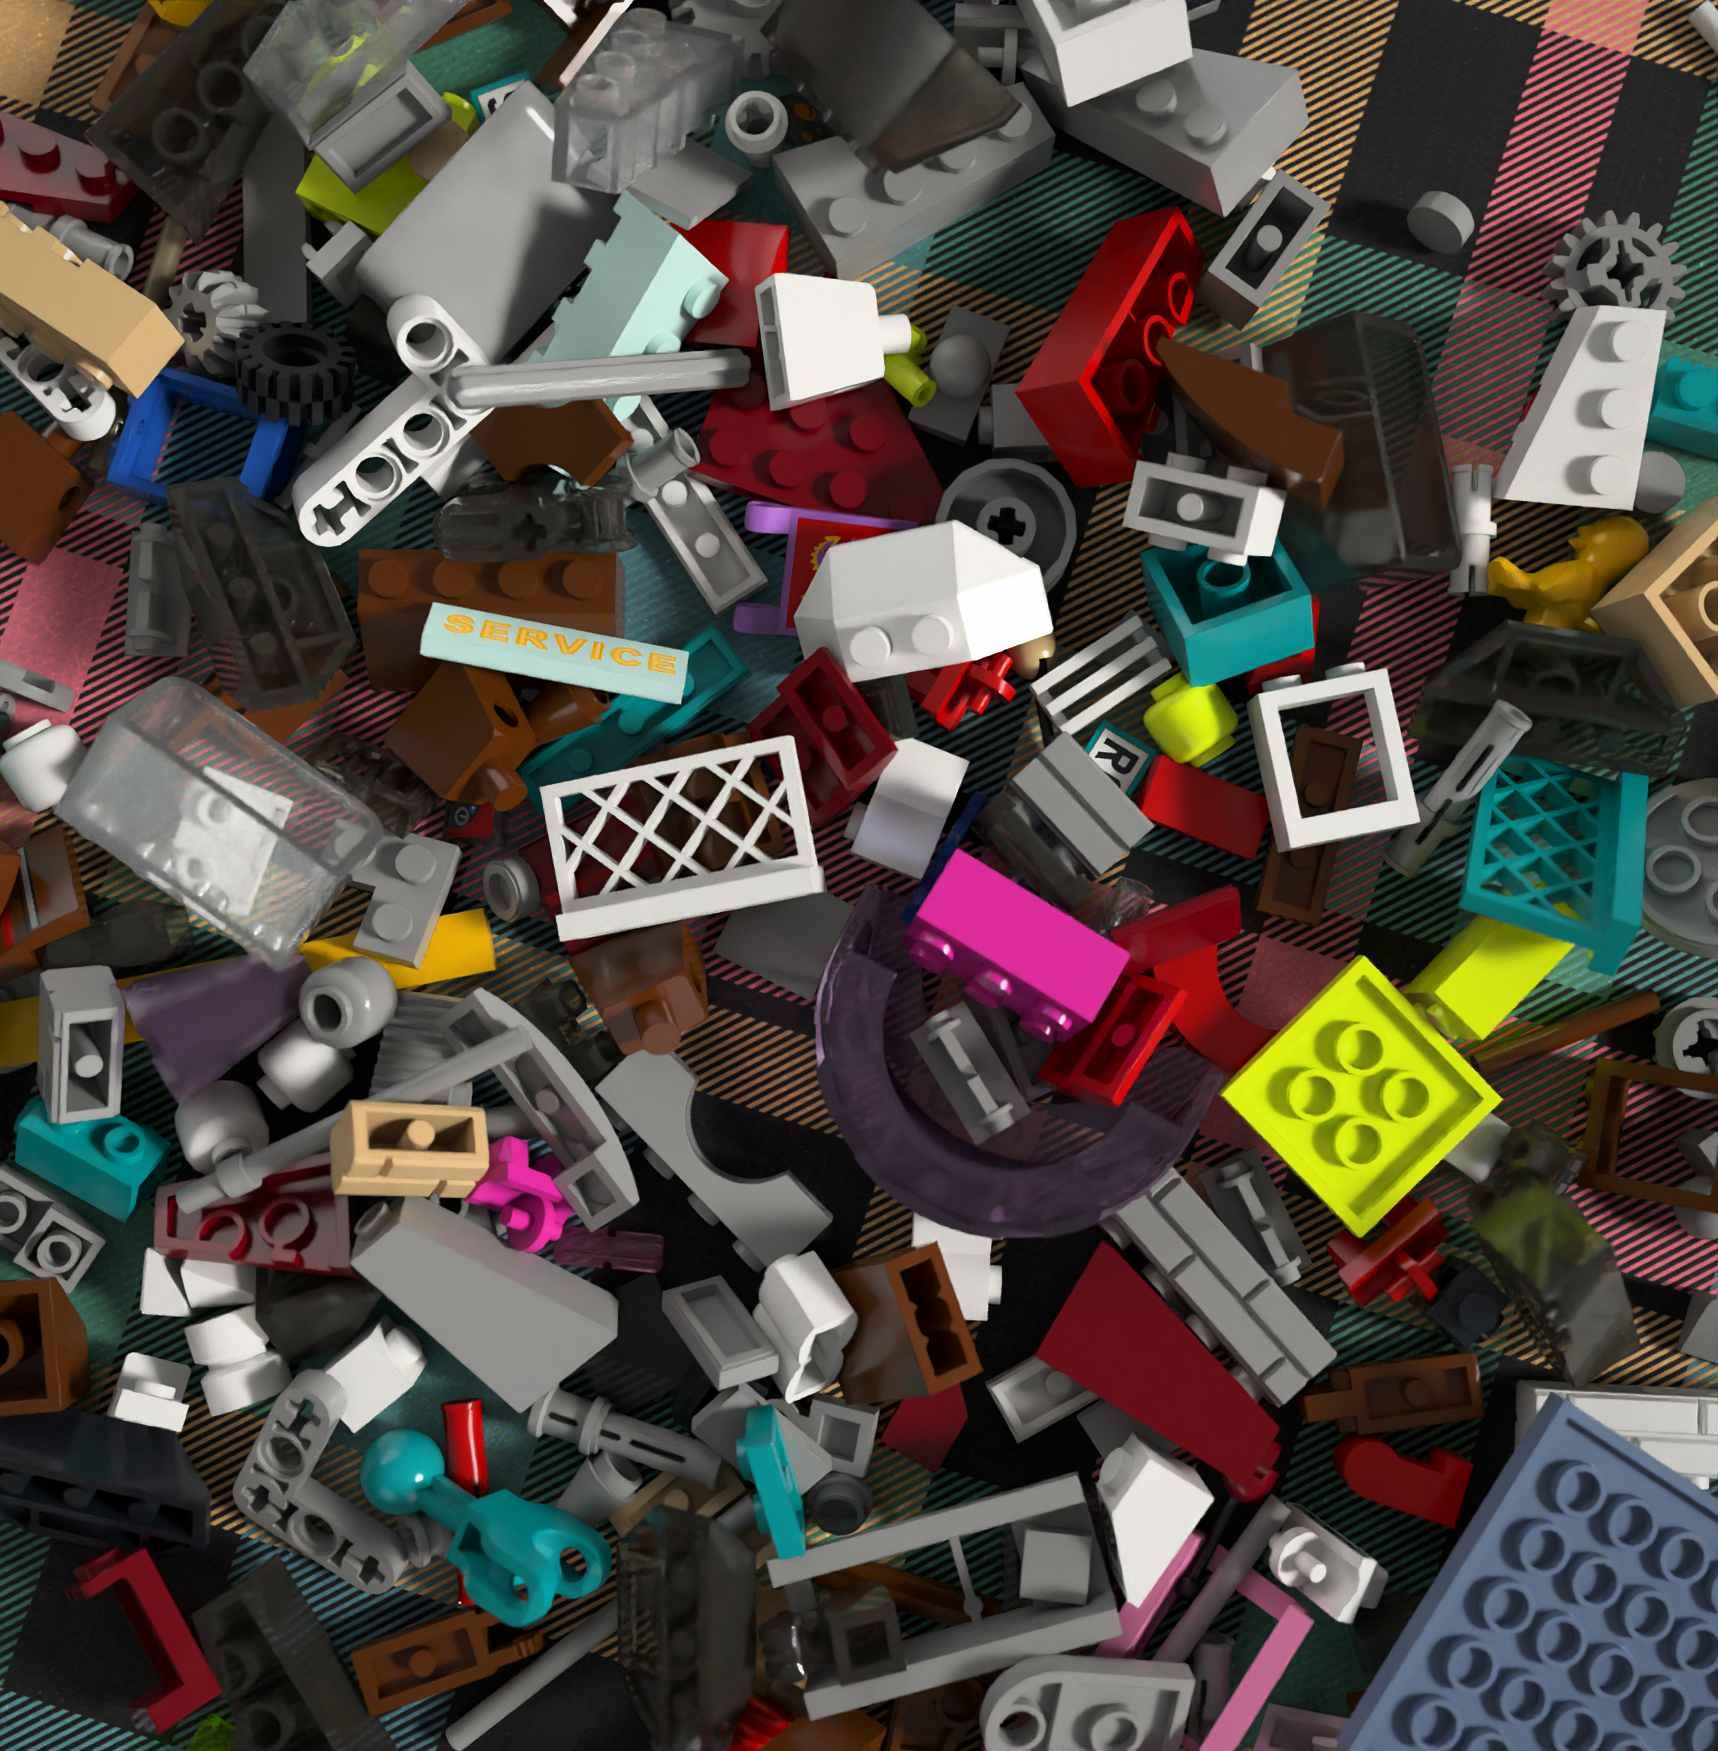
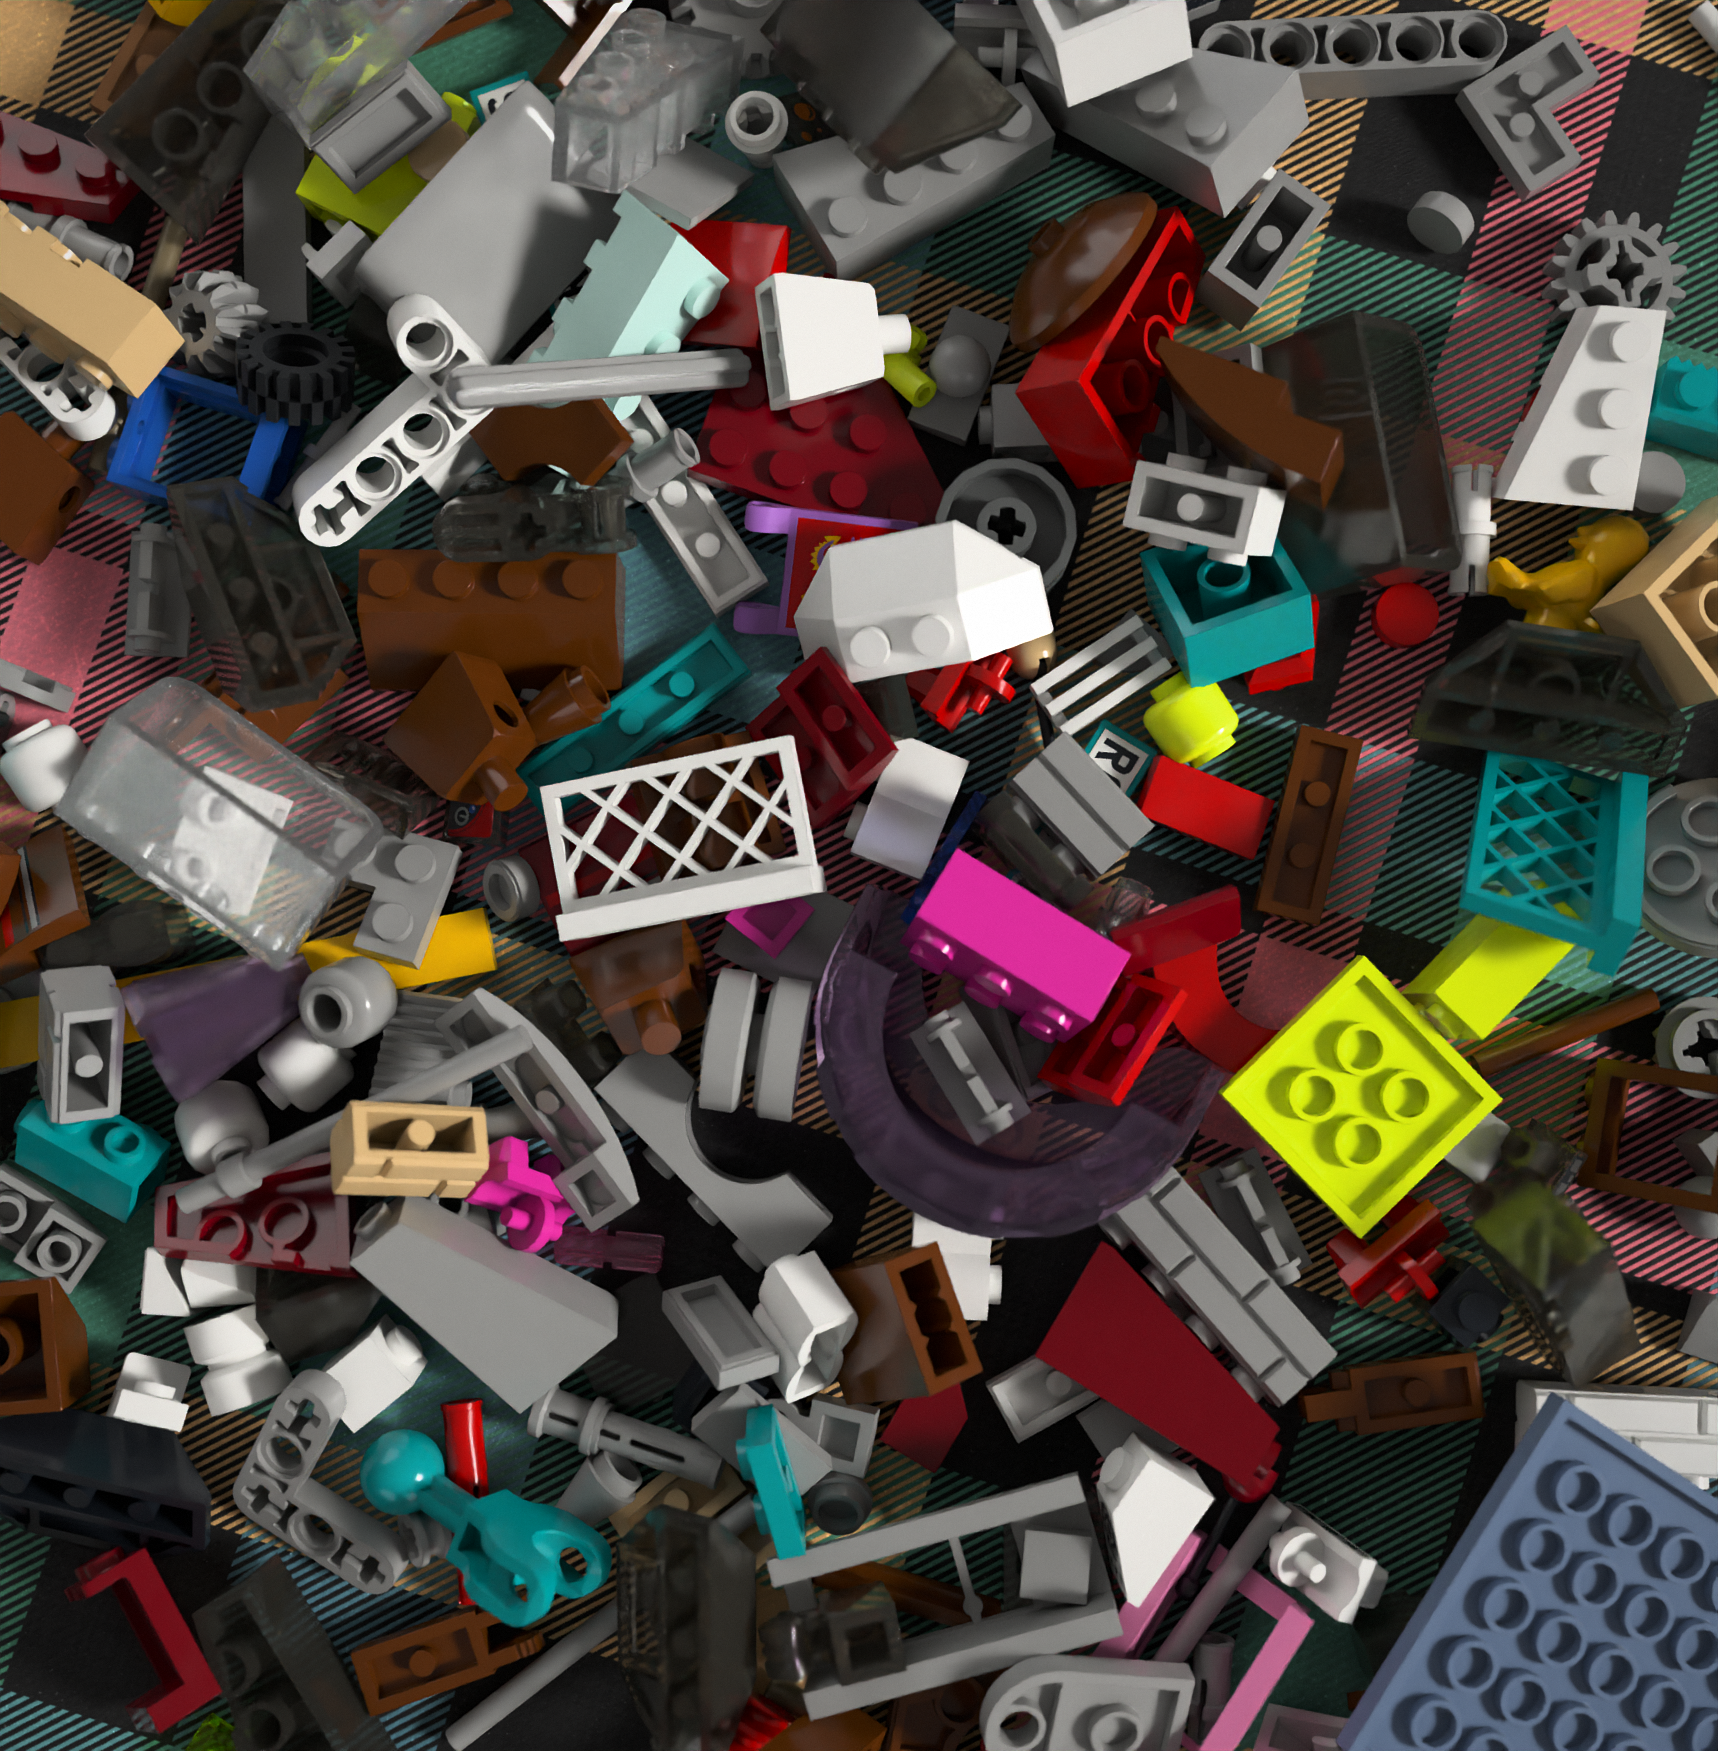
light aqua tile [420,602,689,704] -> none
white window [1246,662,1420,853] -> none
red leg [1333,1432,1473,1529] -> none
light grey pin [1382,700,1533,878] -> none
none -> light grey wheel [699,967,814,1122]
none -> dark pink plate [725,897,816,960]
none -> reddish brown dish [1009,192,1157,353]
none -> light grey beam [1197,10,1508,100]
none -> red tile [1371,582,1439,649]
none -> light grey plate [1455,25,1601,202]

